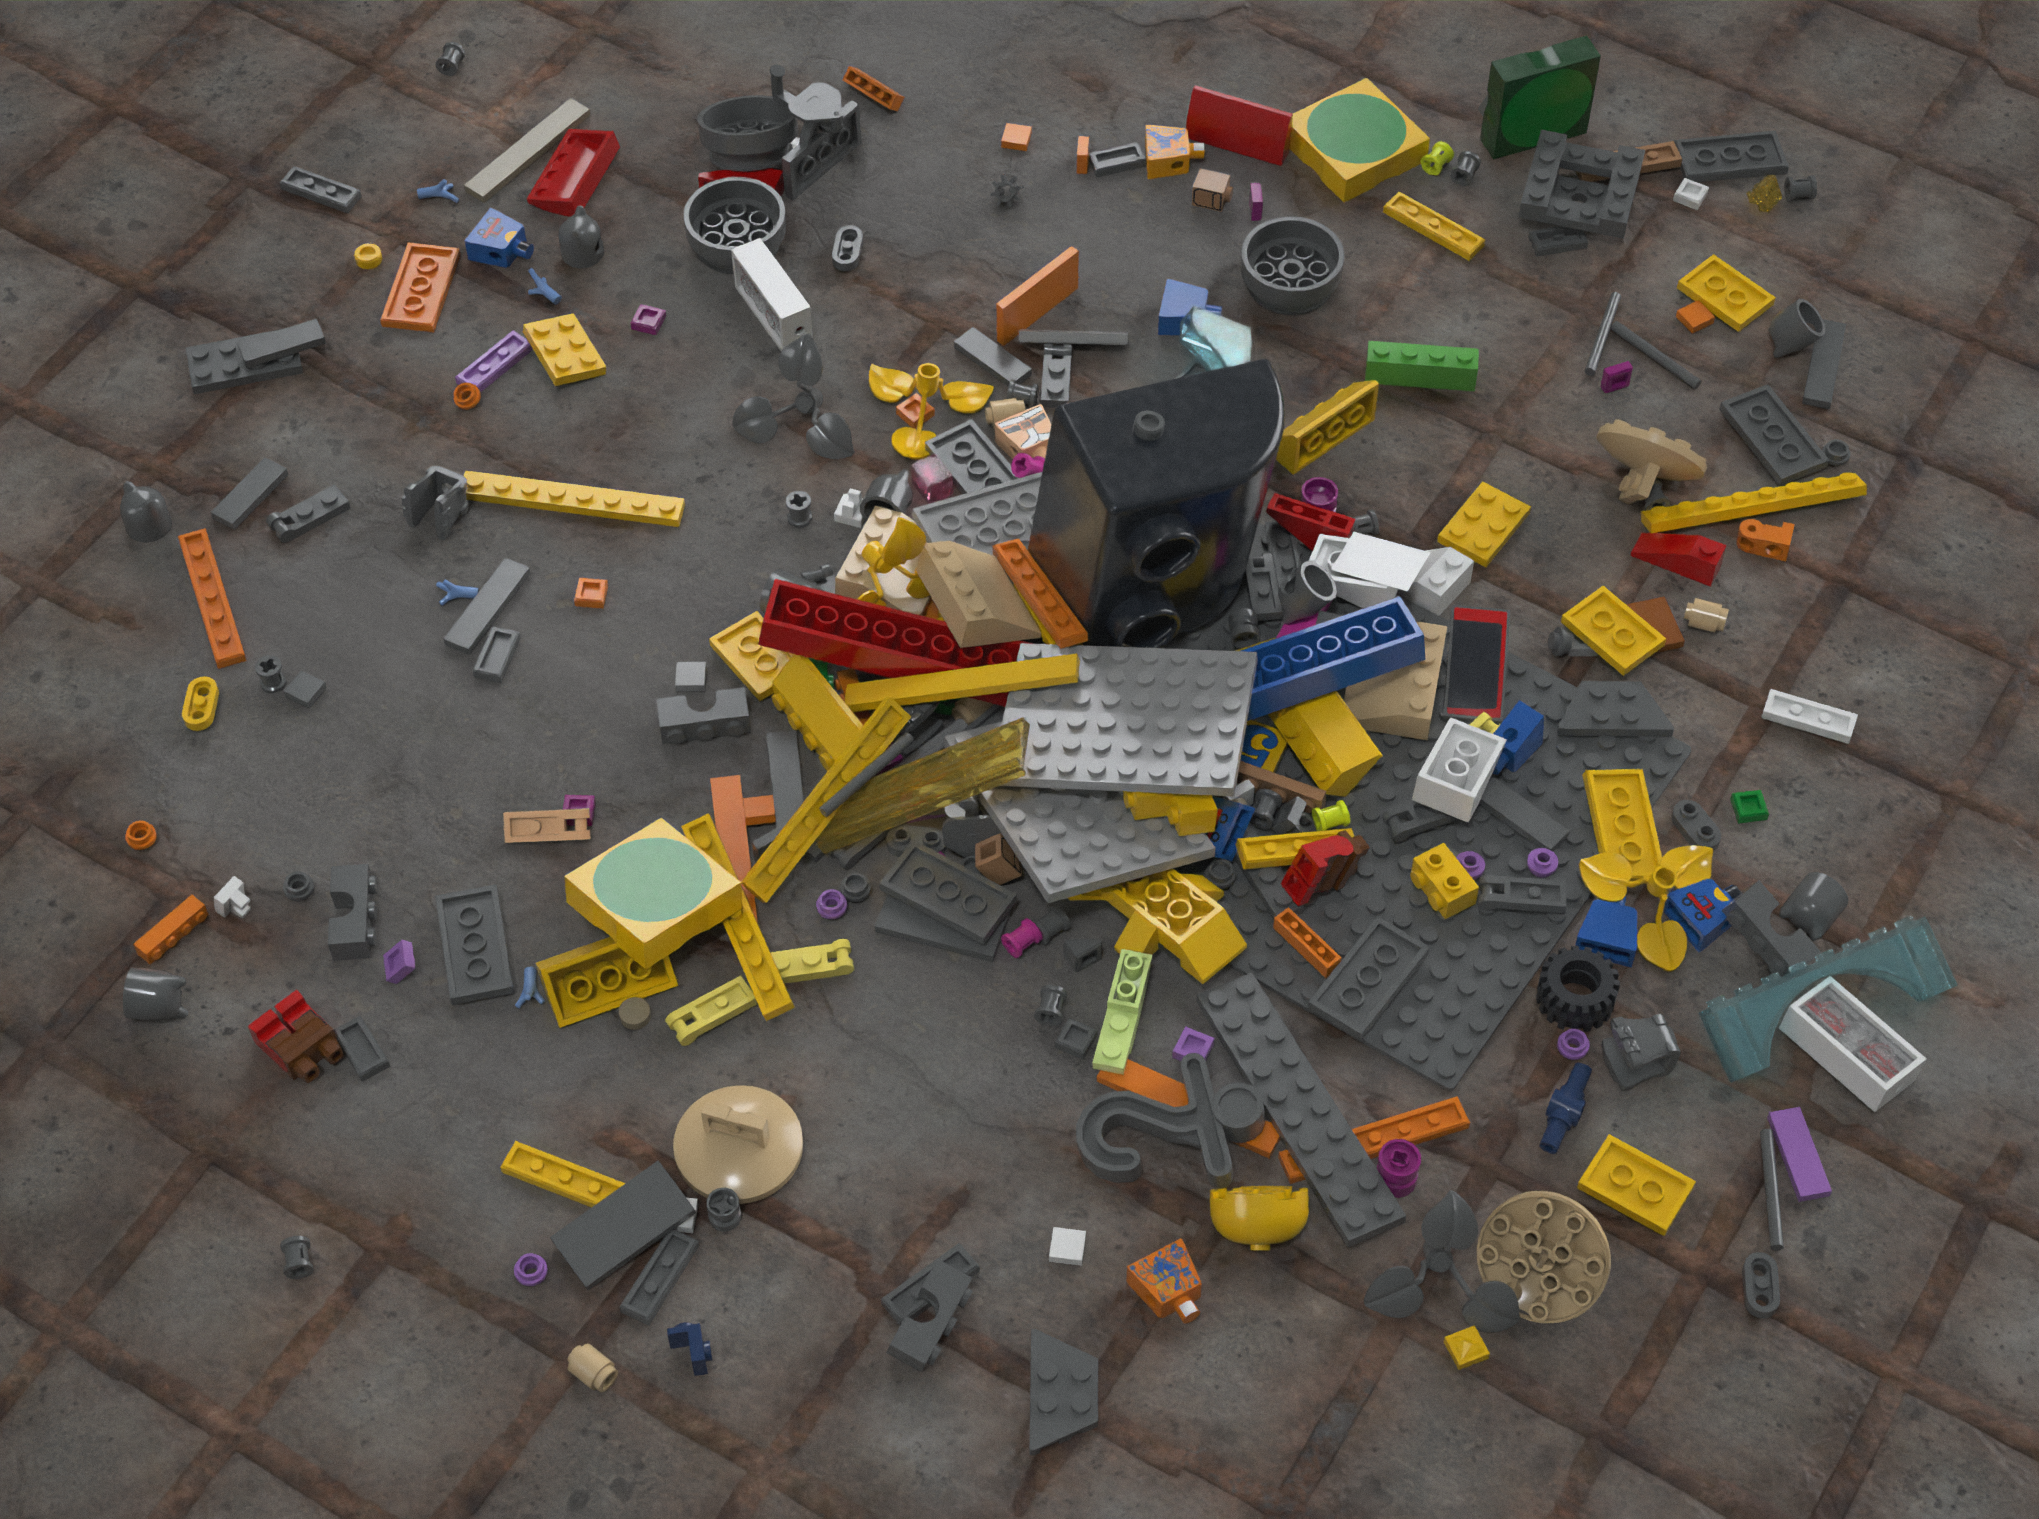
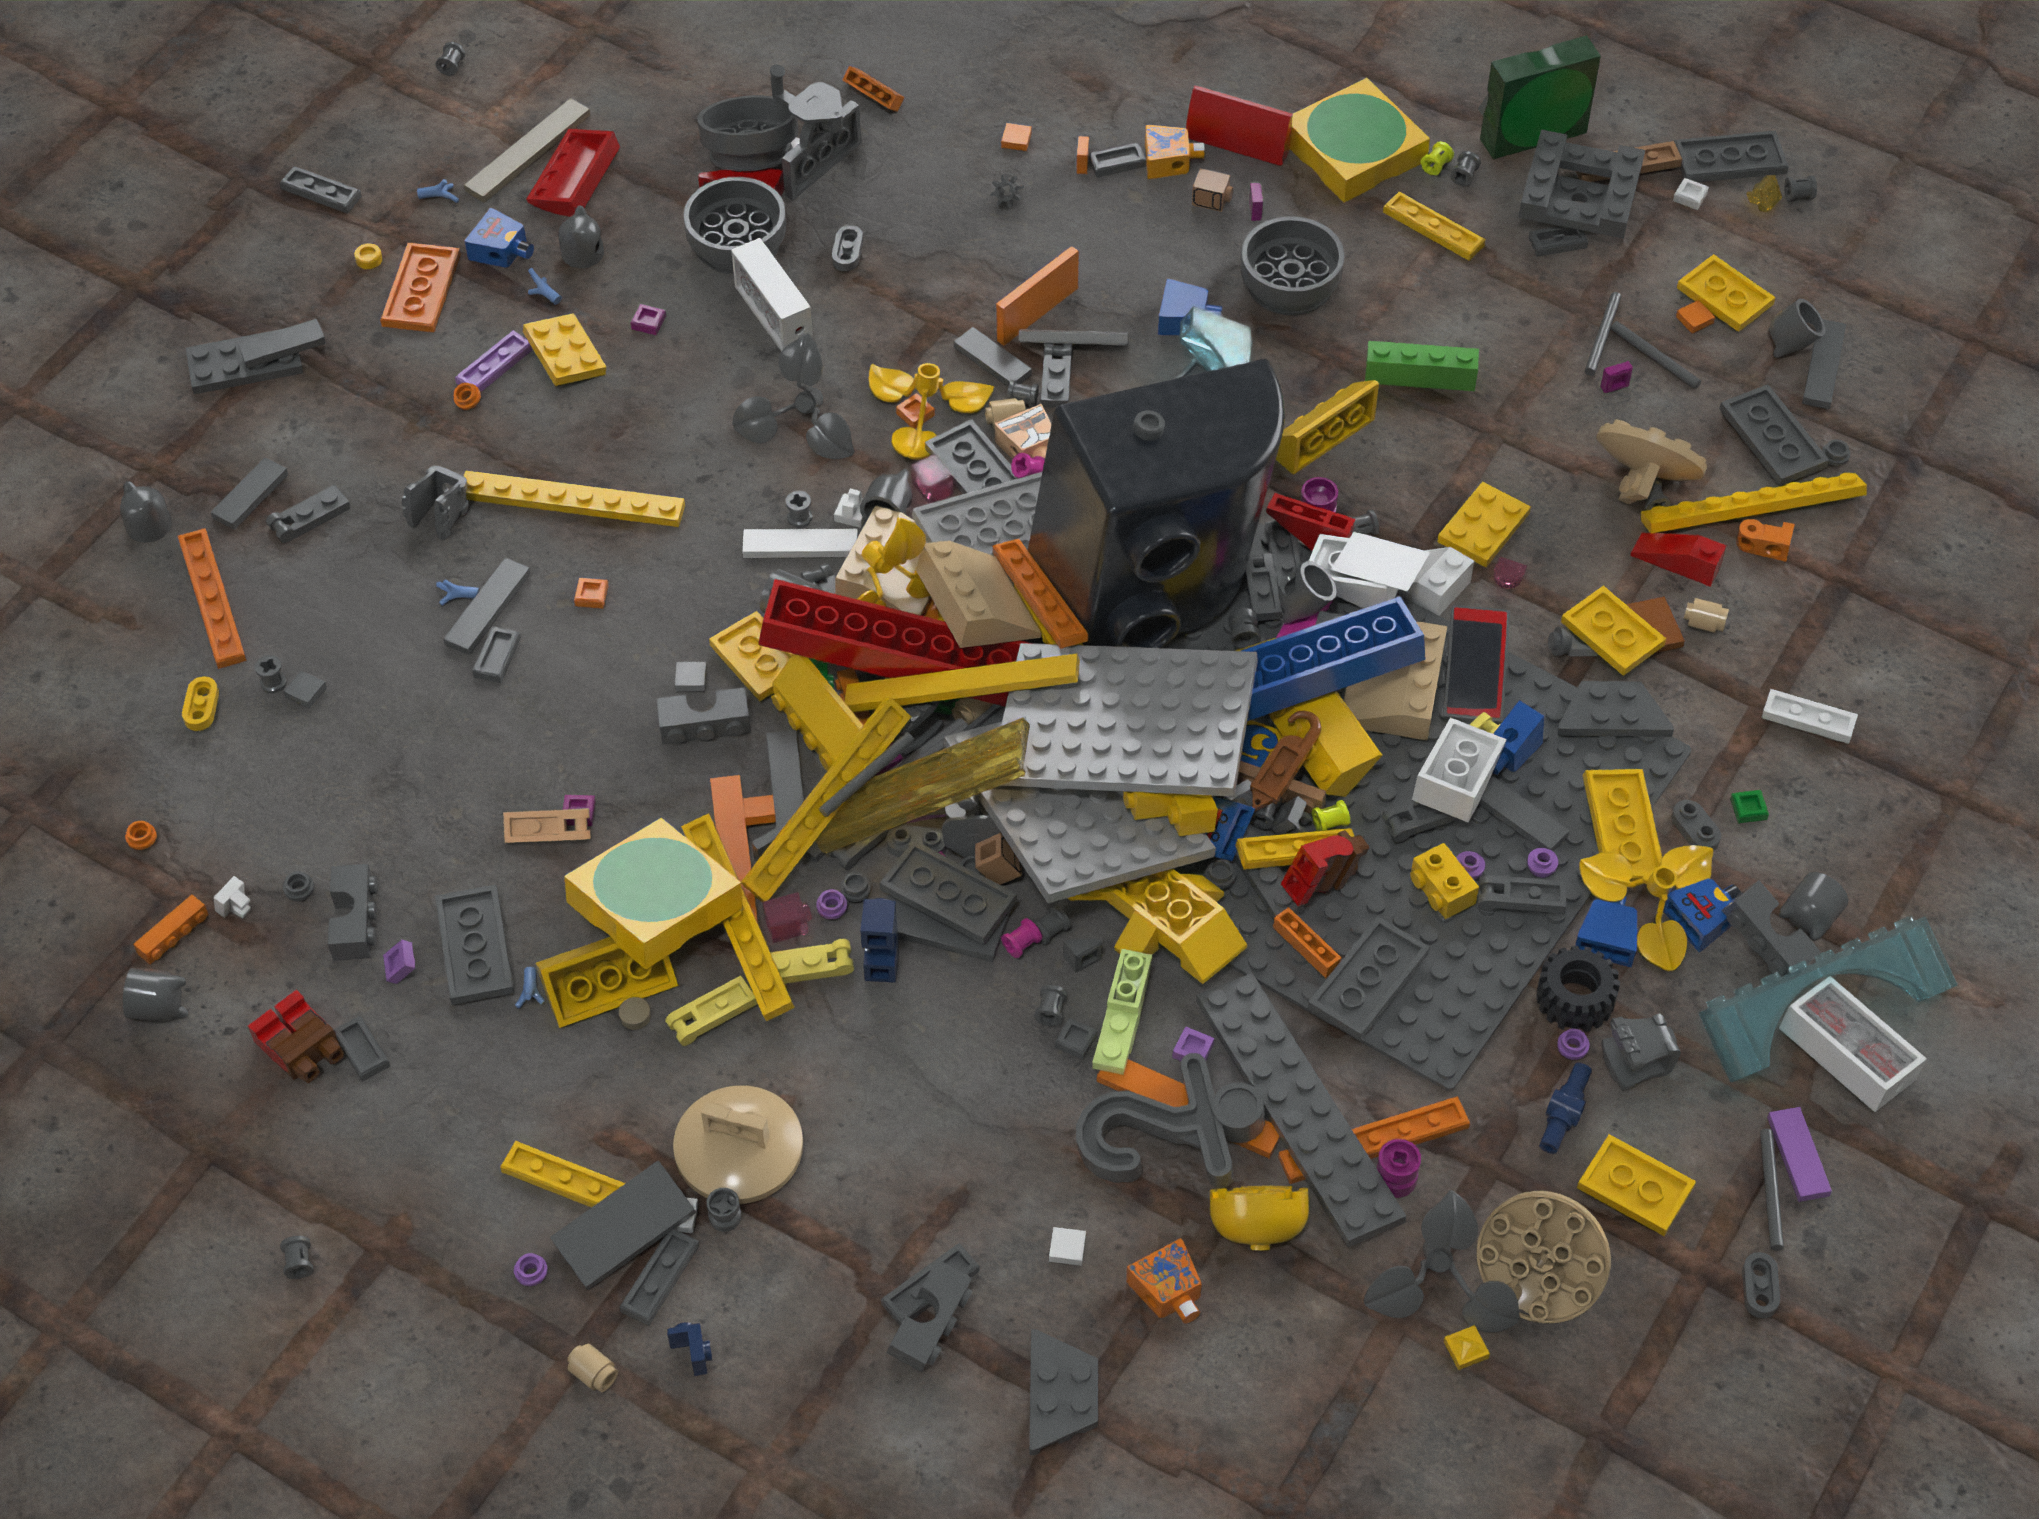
none -> white tile [742,529,858,558]
none -> clear pink brick [762,892,812,943]
none -> dark blue arch [860,898,899,983]
none -> dark orange plate [1250,710,1322,812]
none -> clear pink tile [1493,557,1527,589]

